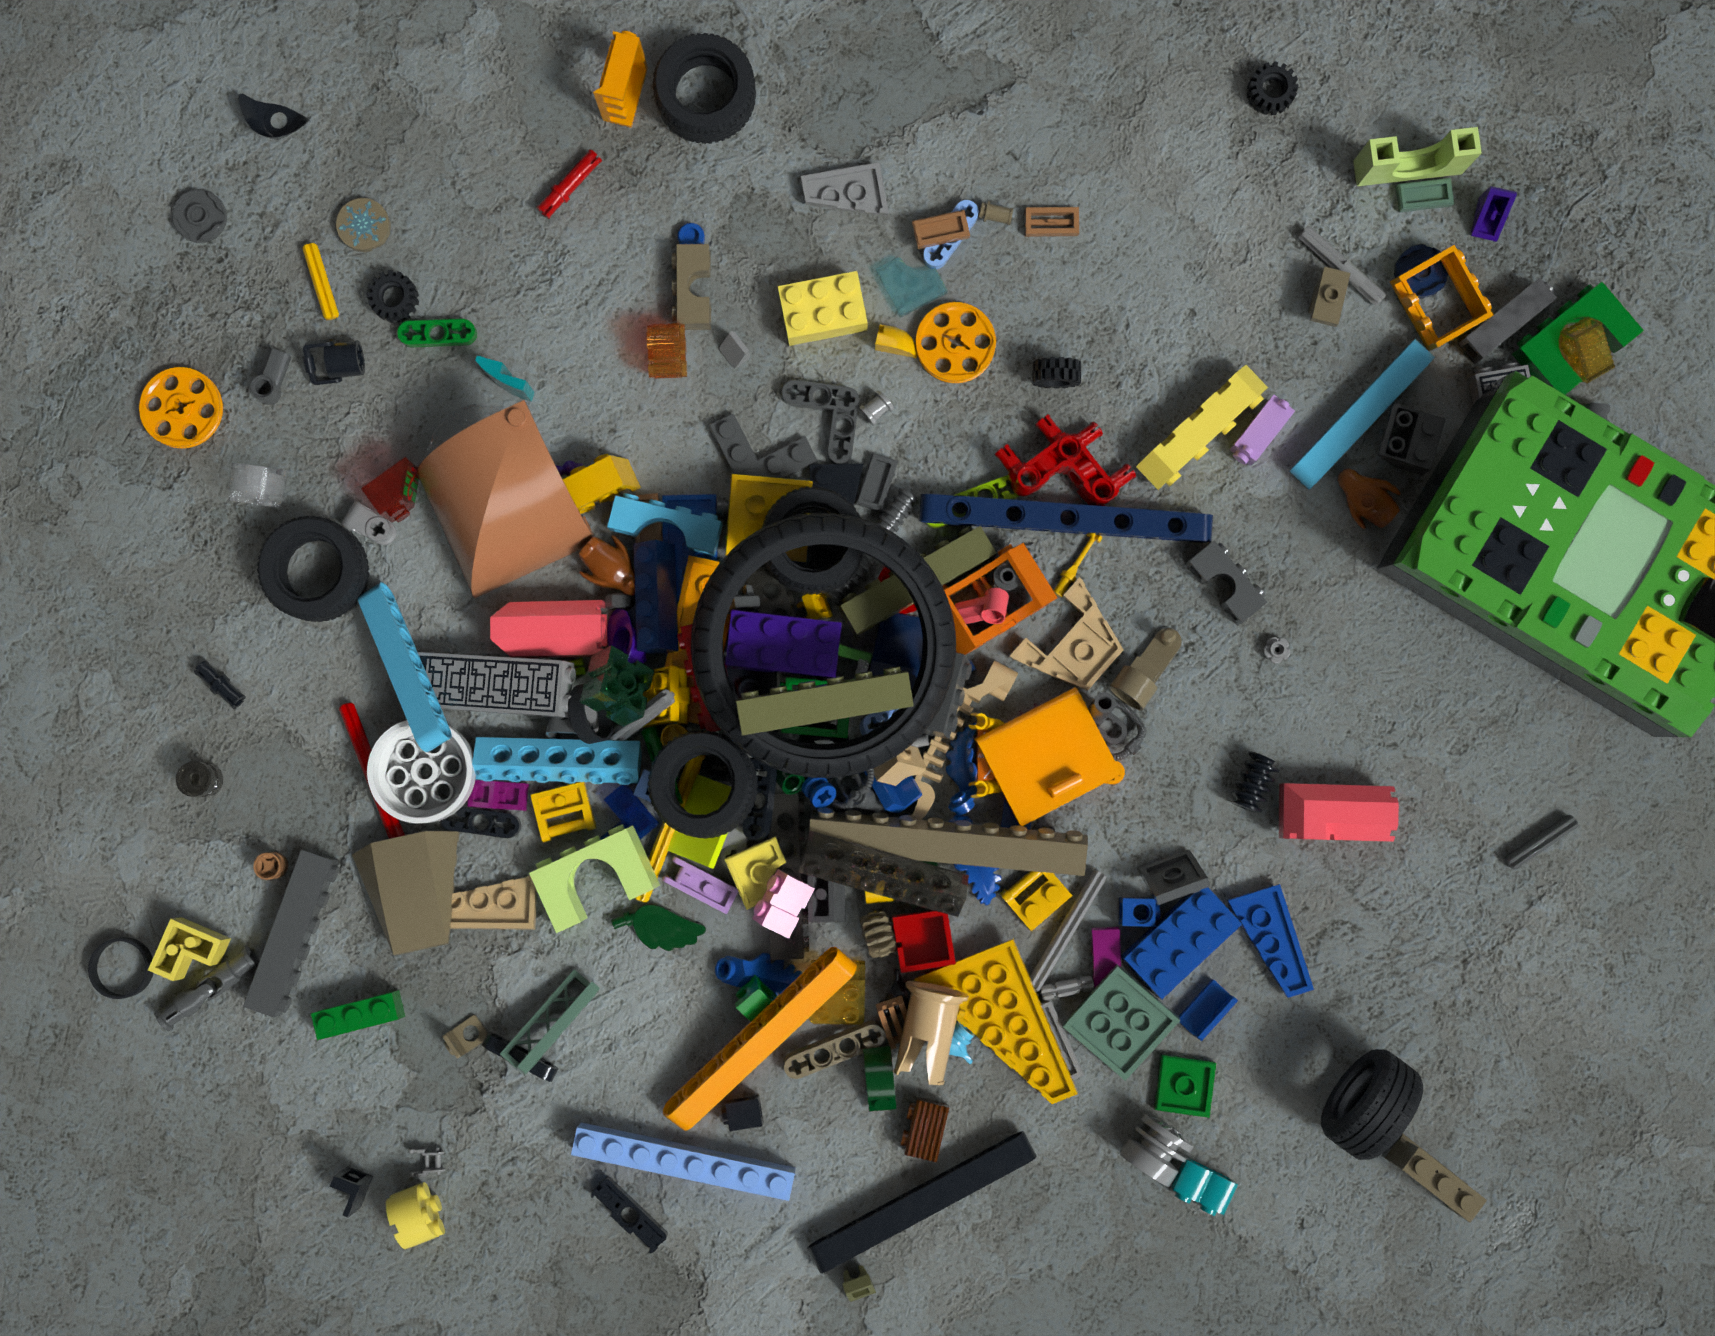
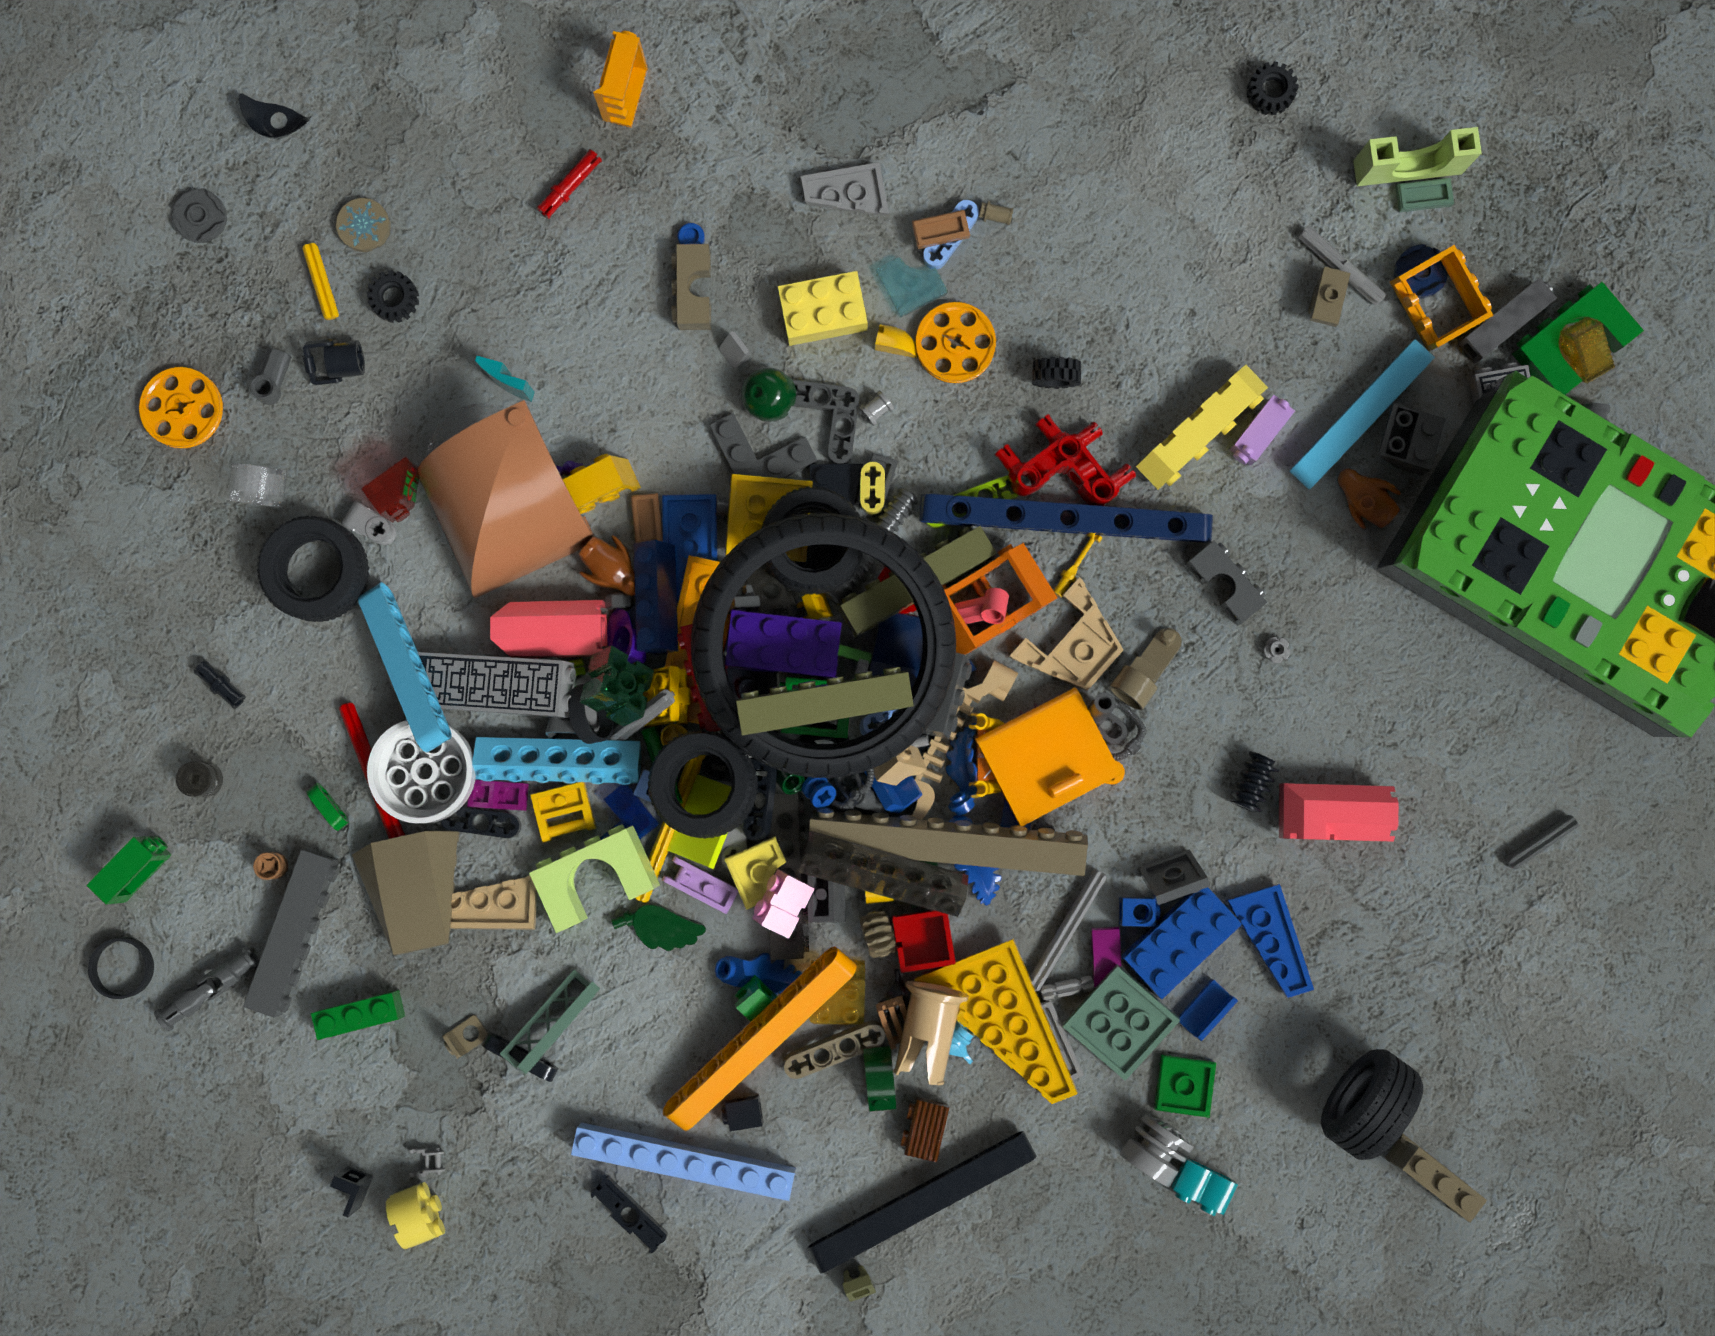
light yellow brick [148,917,231,981] -> none
green beam [397,319,477,348] -> none
medium azure arch [607,493,723,556] -> none
clear orange brick [646,323,687,379] -> none
black tyre [652,33,756,144] -> none
dark grey brick [992,563,1021,593] -> none
yellow plate [999,871,1073,931] -> none
medium nougat tile [1025,207,1079,237] -> none
dark purple slope [1471,186,1517,242] -> none
none -> green window [86,836,172,905]
none -> green beam [306,782,349,831]
none -> dark green cylinder [741,368,796,422]
none -> light yellow beam [860,462,885,515]

